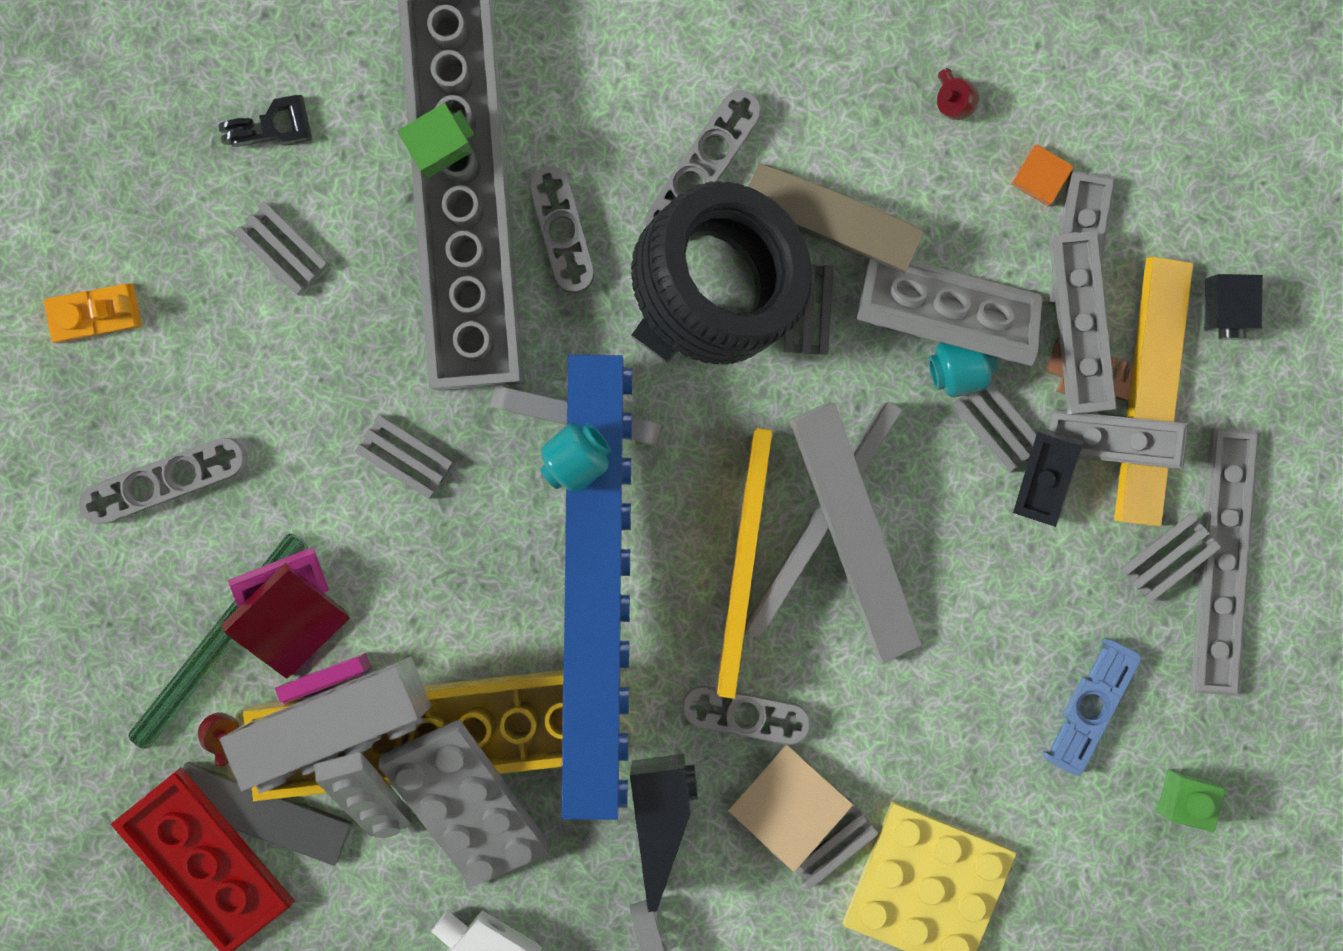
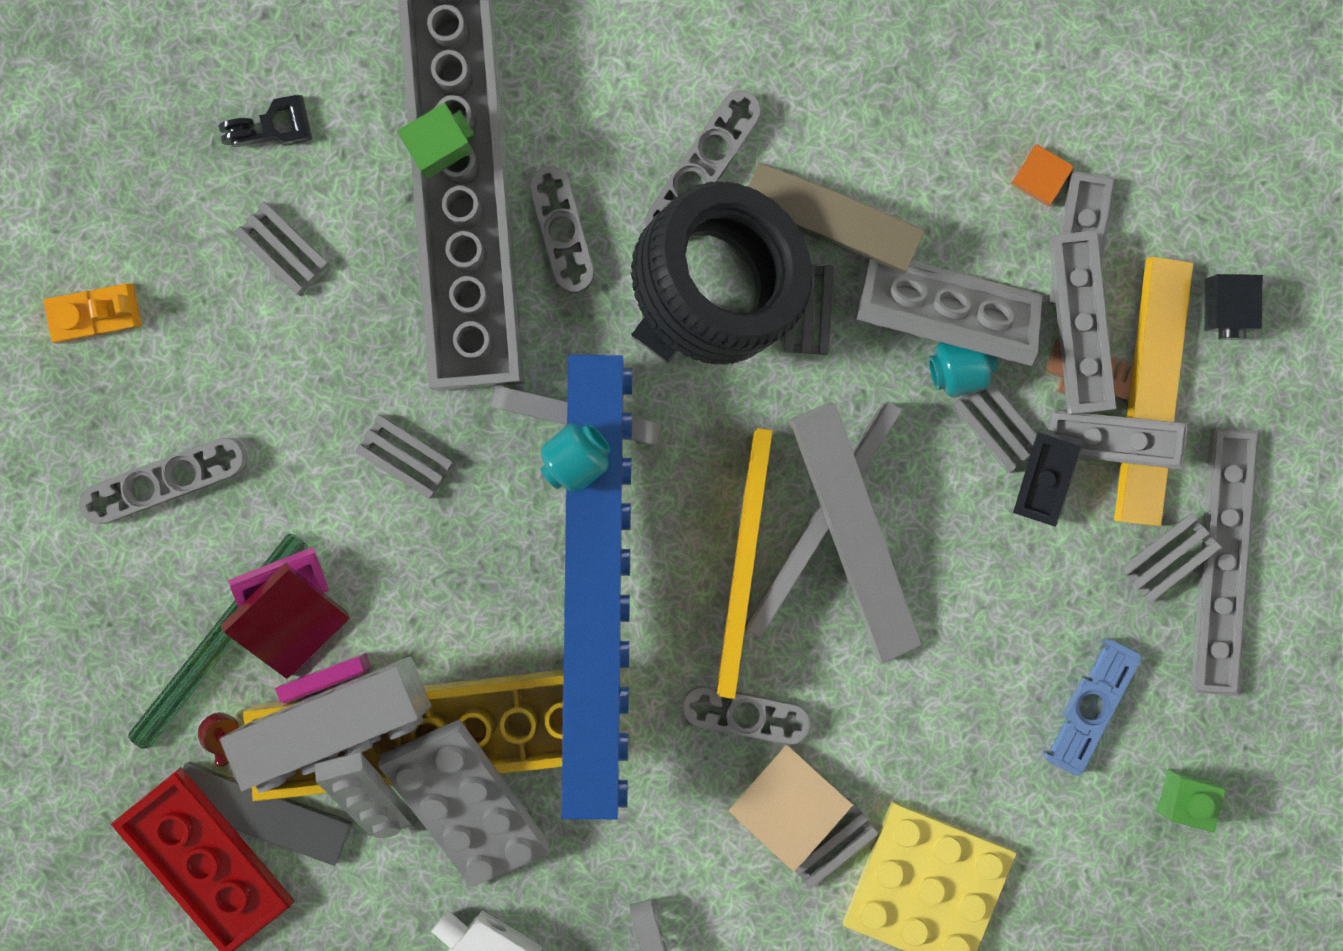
black slope [630,754,698,912] -> none
dark red piece [937,68,979,120] -> none

